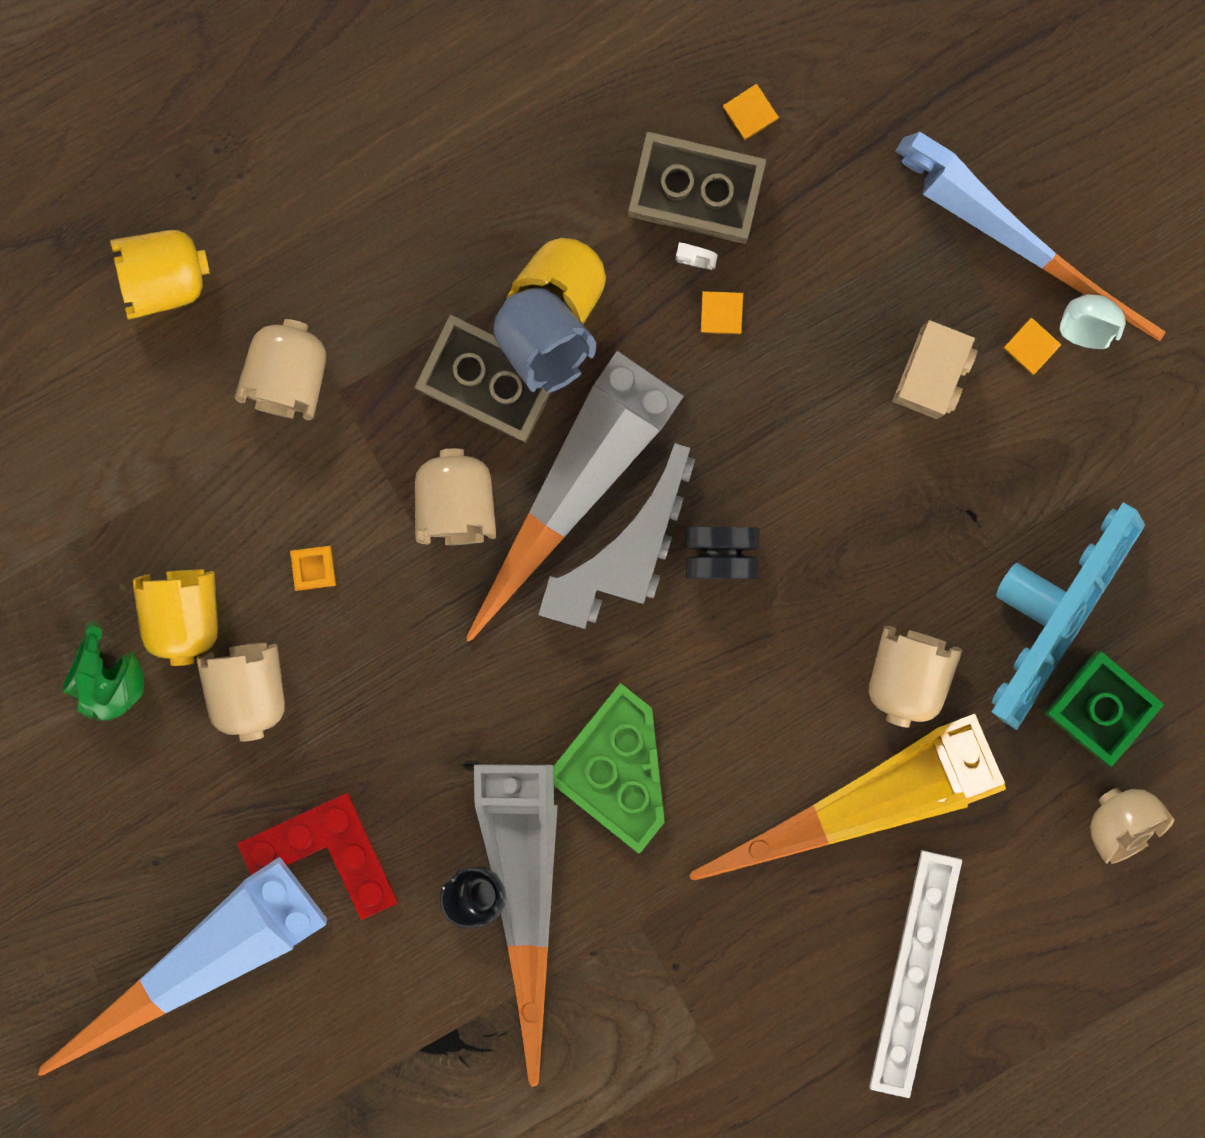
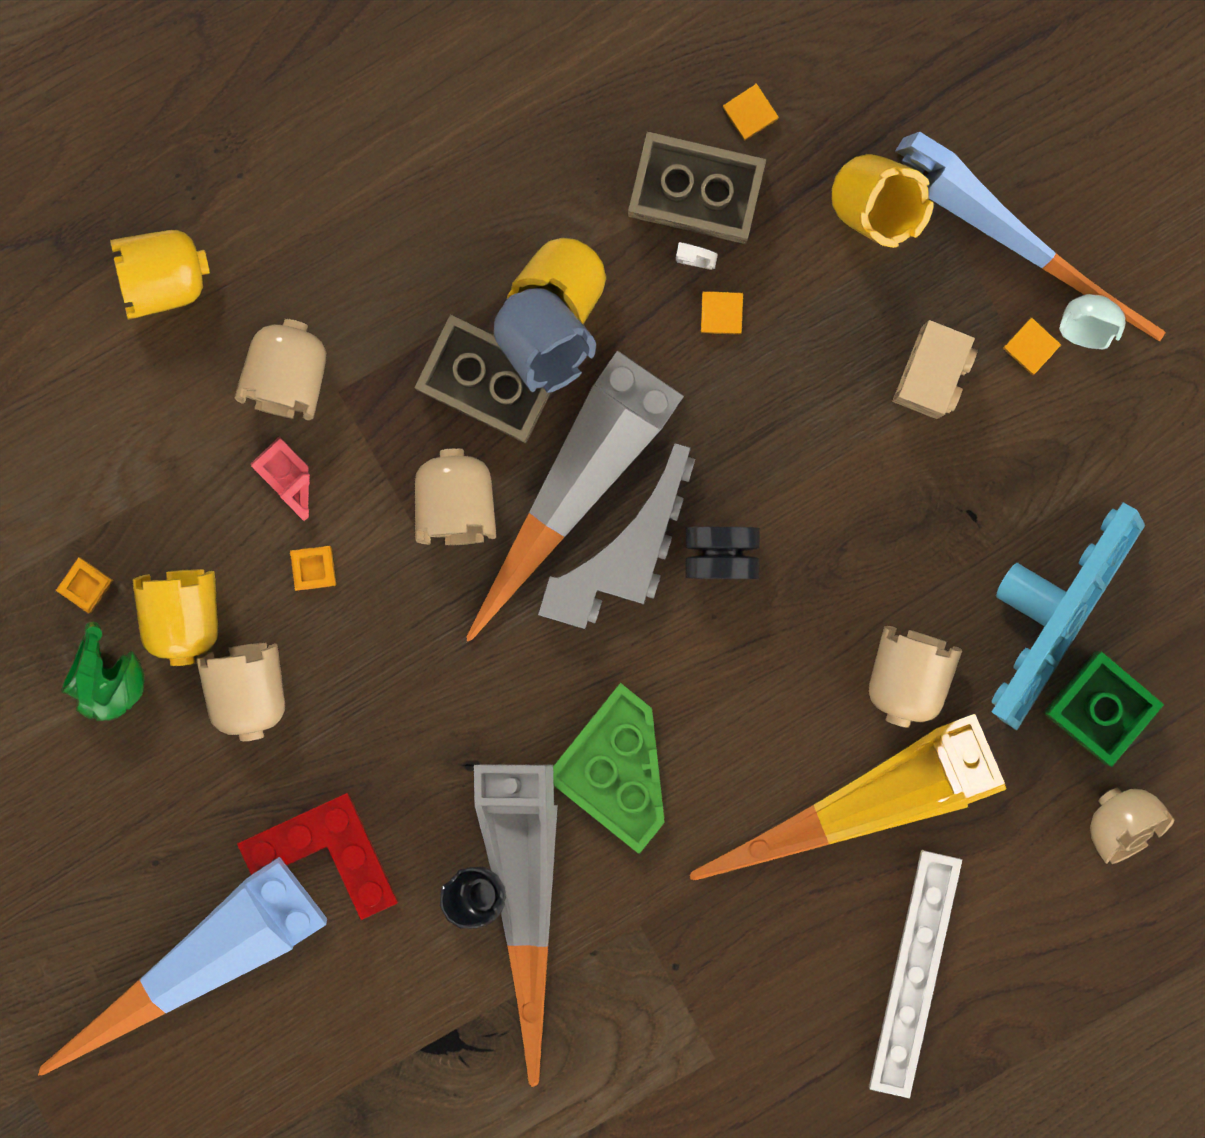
none -> light orange tile [56,557,114,613]
none -> coral slope [251,436,310,521]
none -> yellow cylinder [832,154,933,248]

